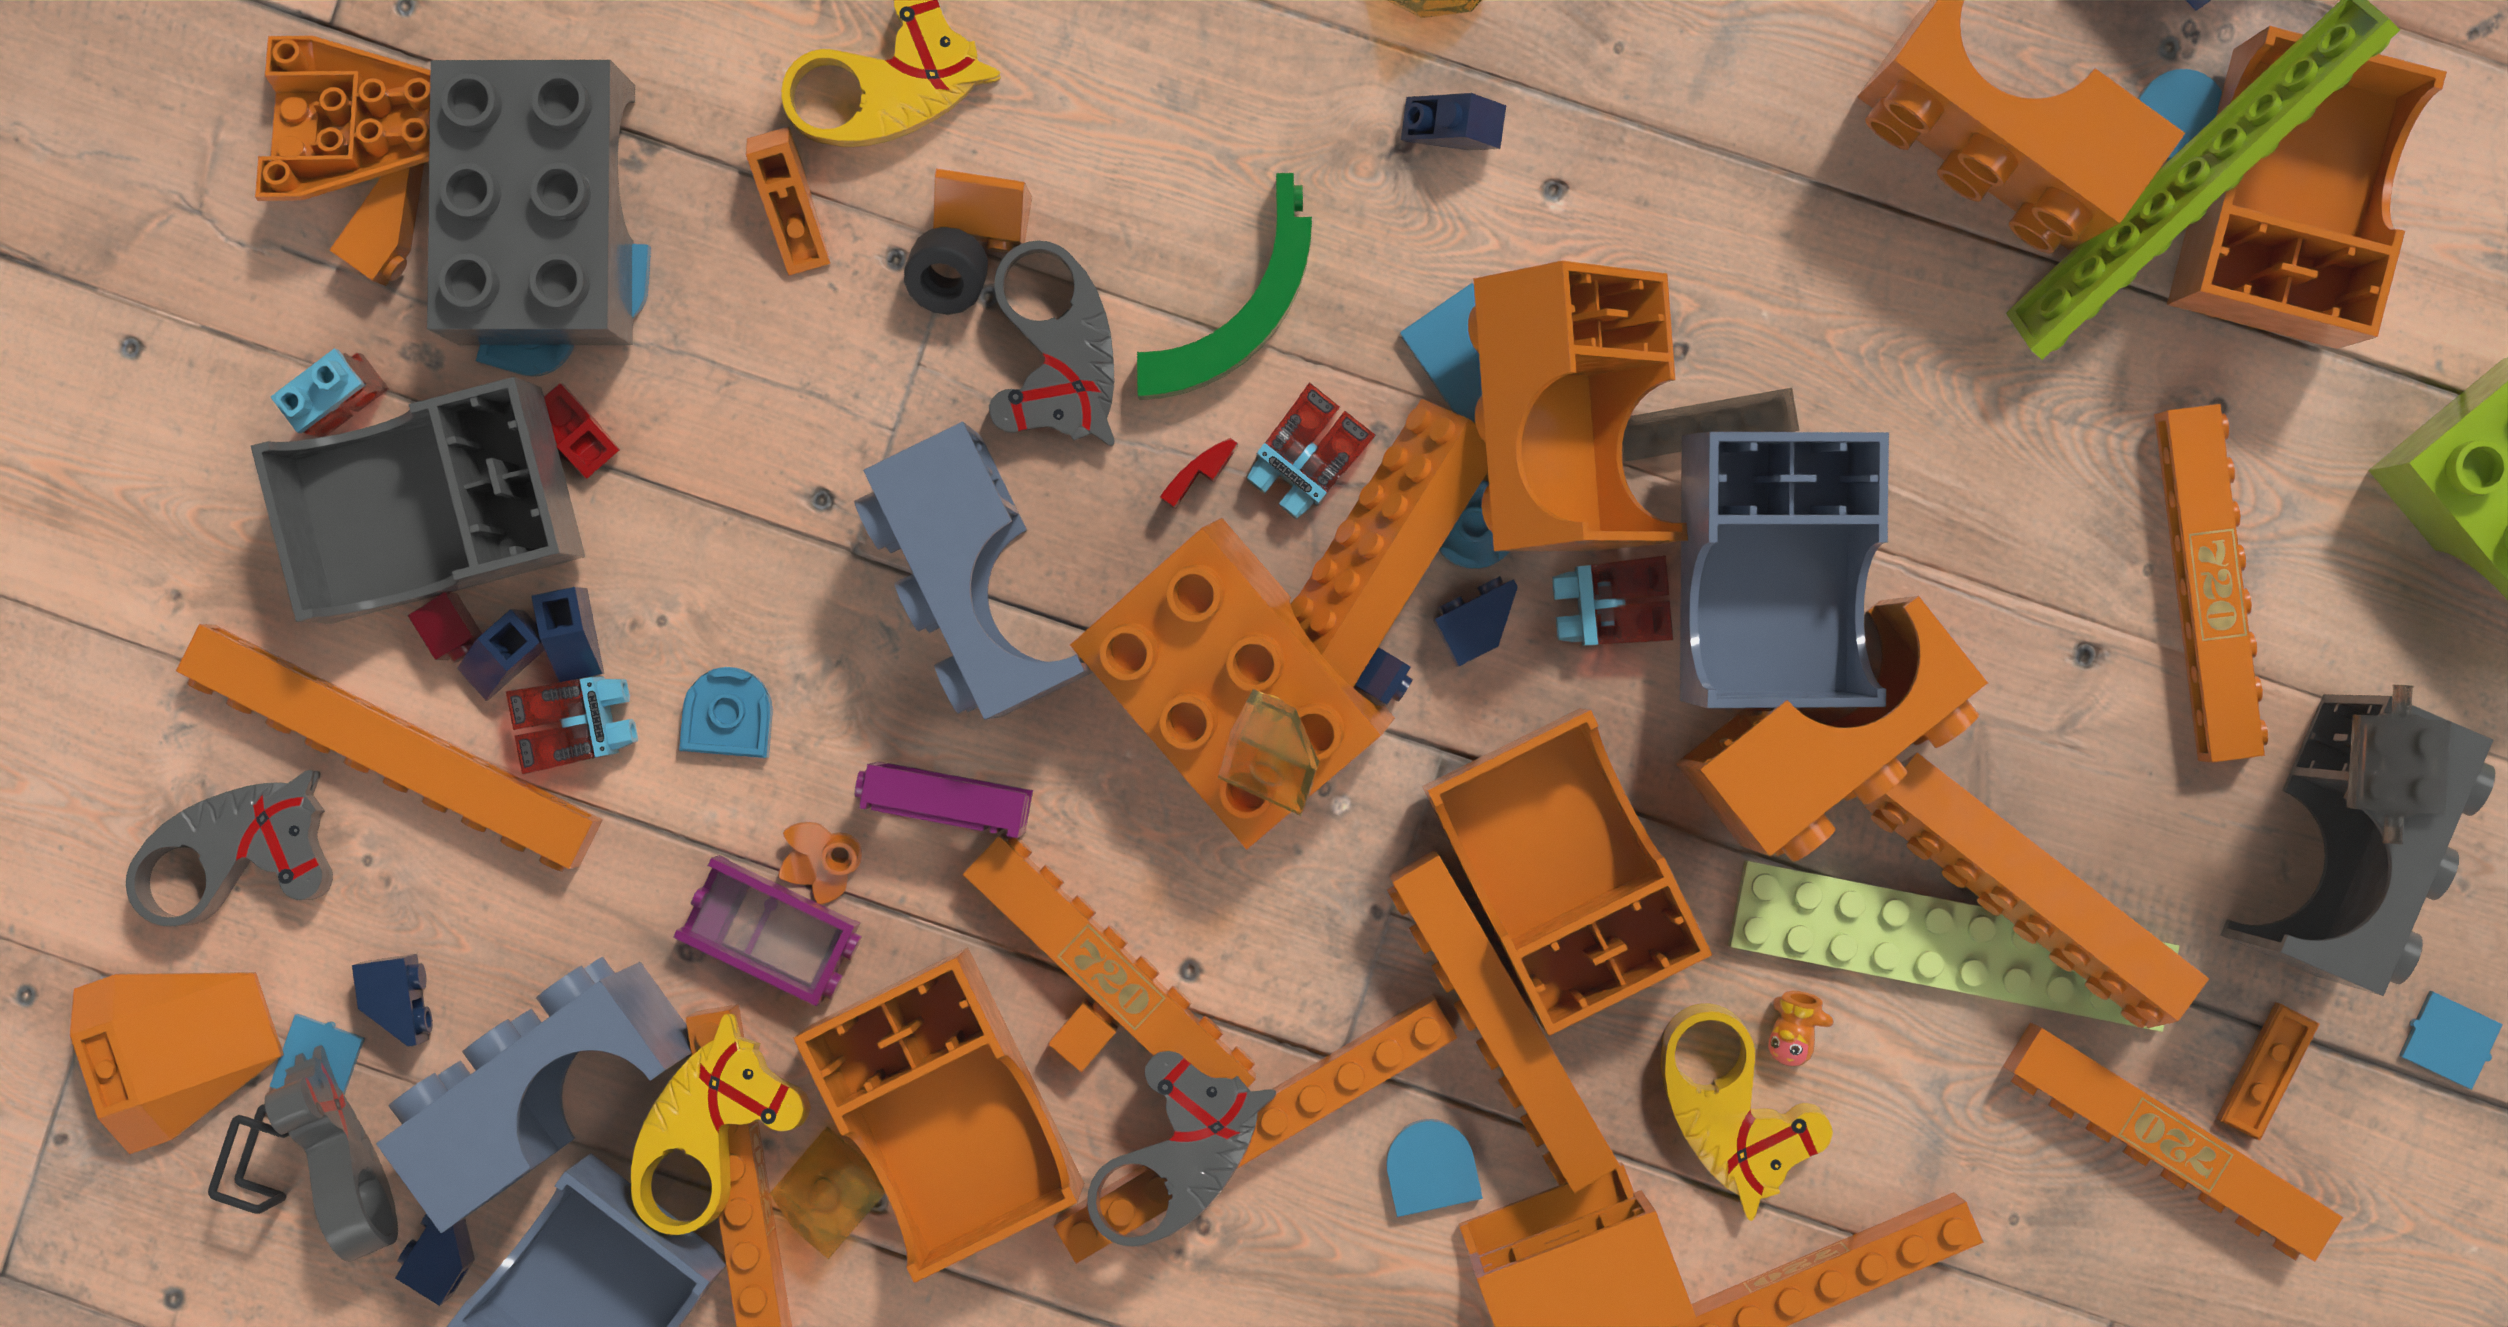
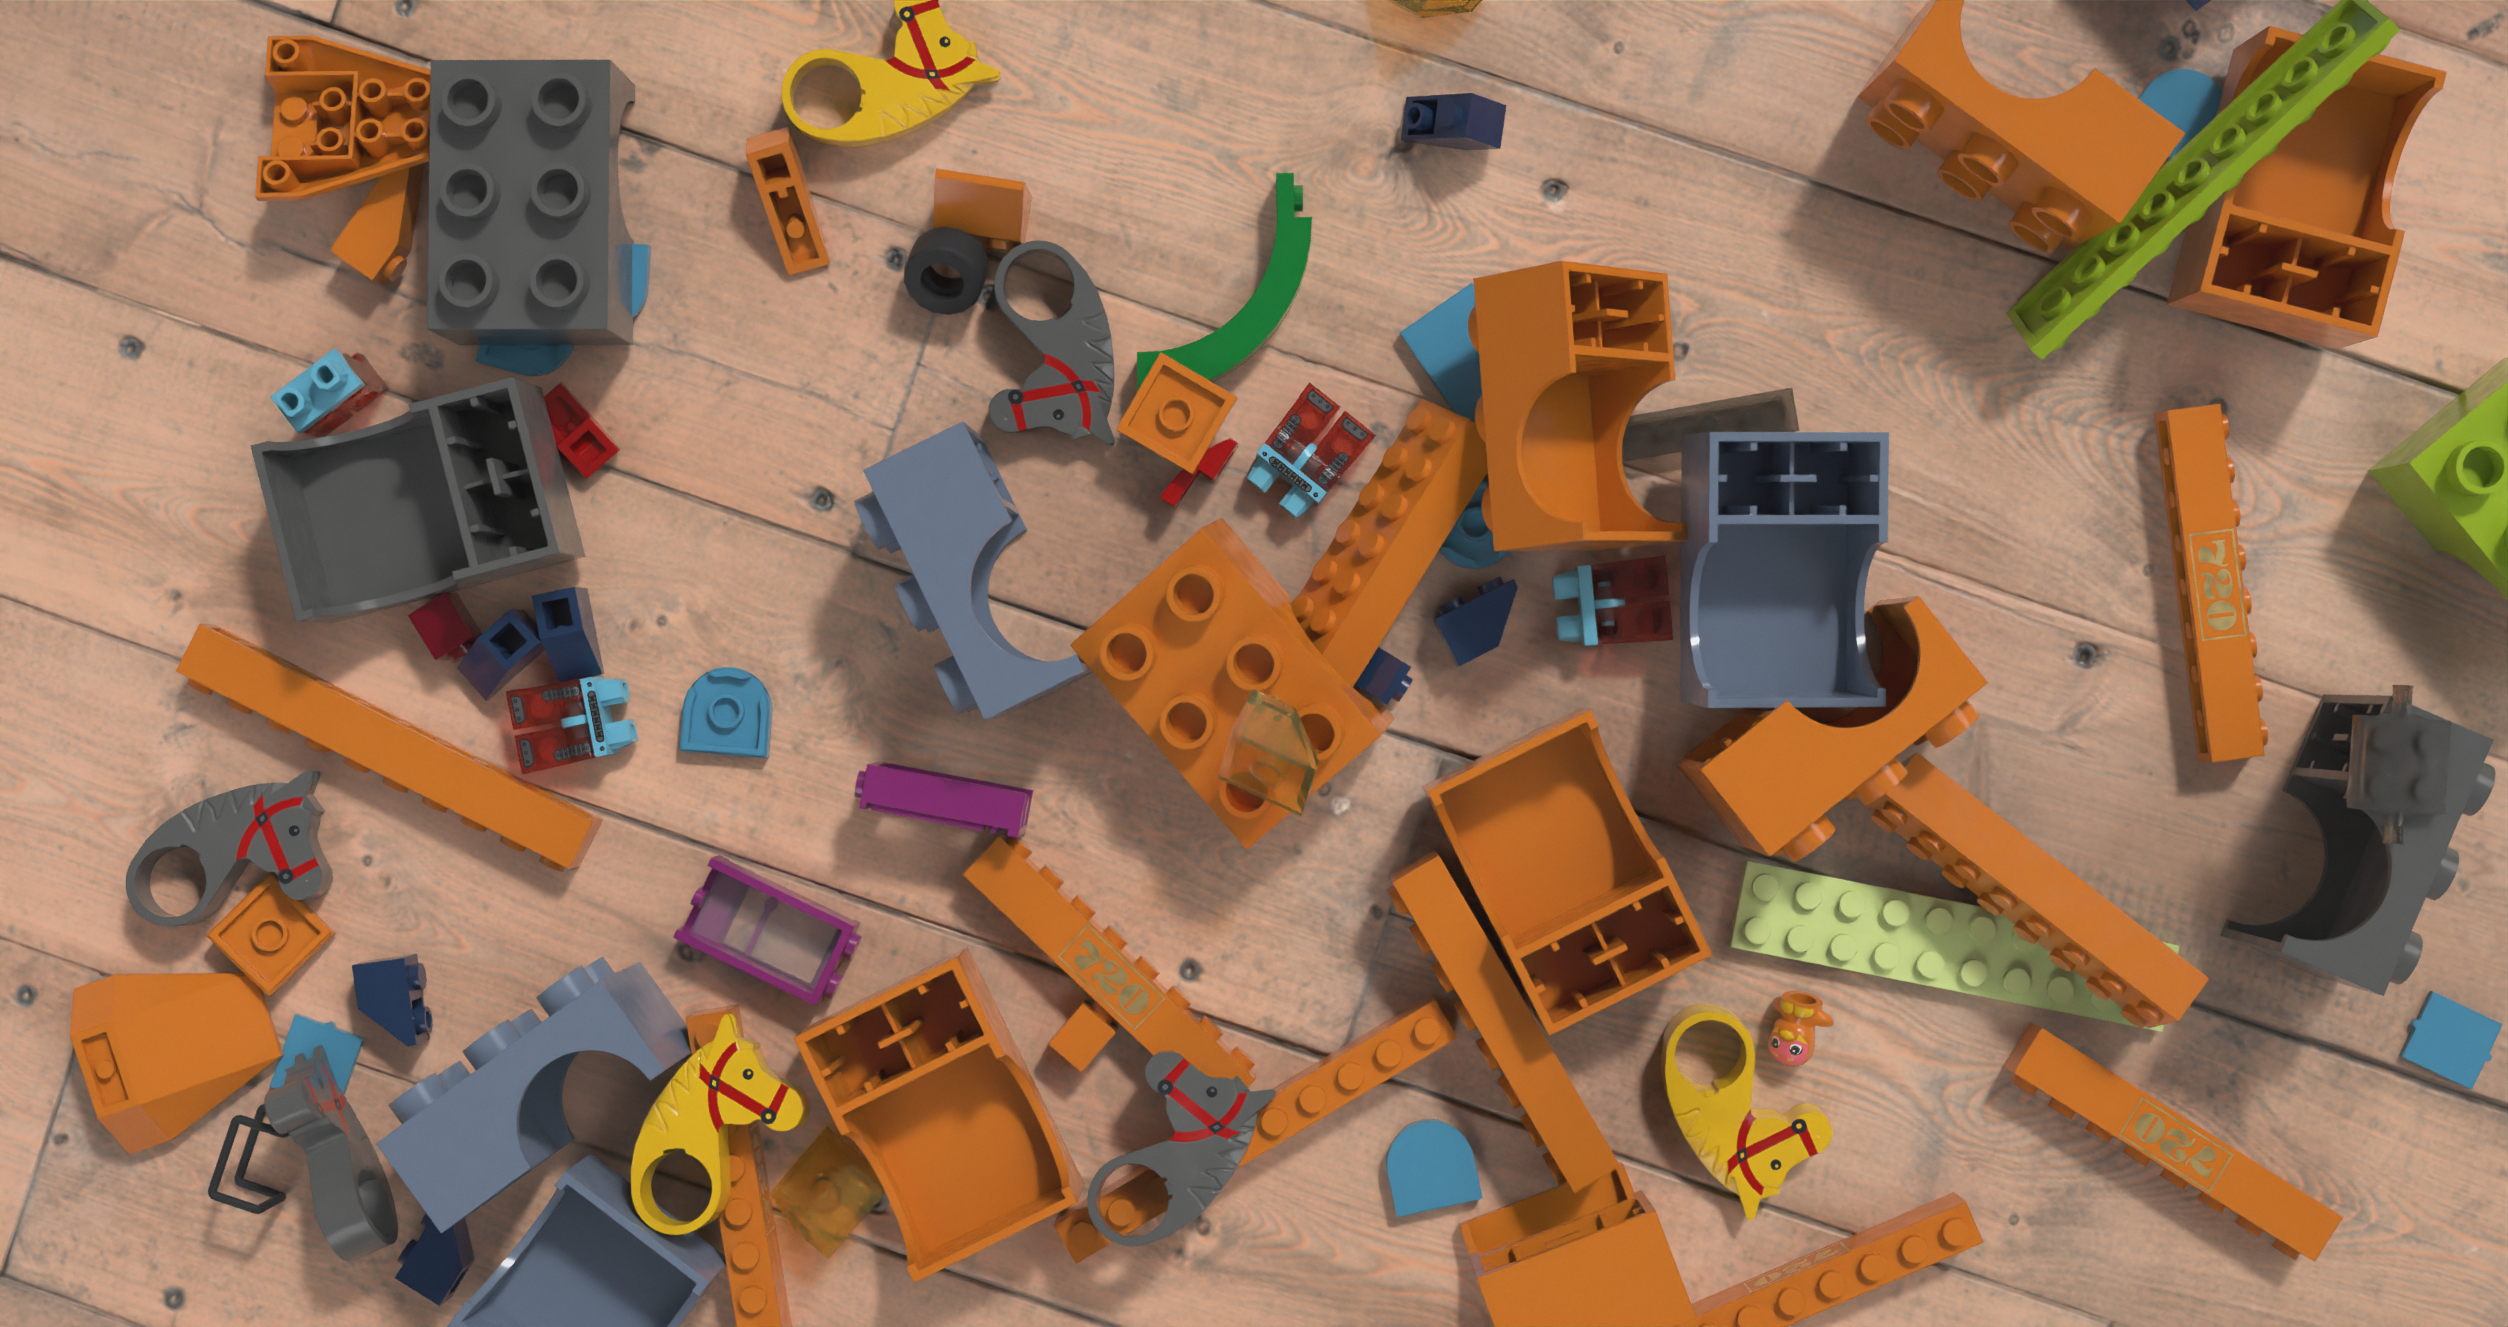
orange plate [778,822,862,904] -> none
orange tile [2216,1002,2320,1141] -> none
none -> orange tile [205,872,336,997]
none -> orange tile [1116,352,1238,475]

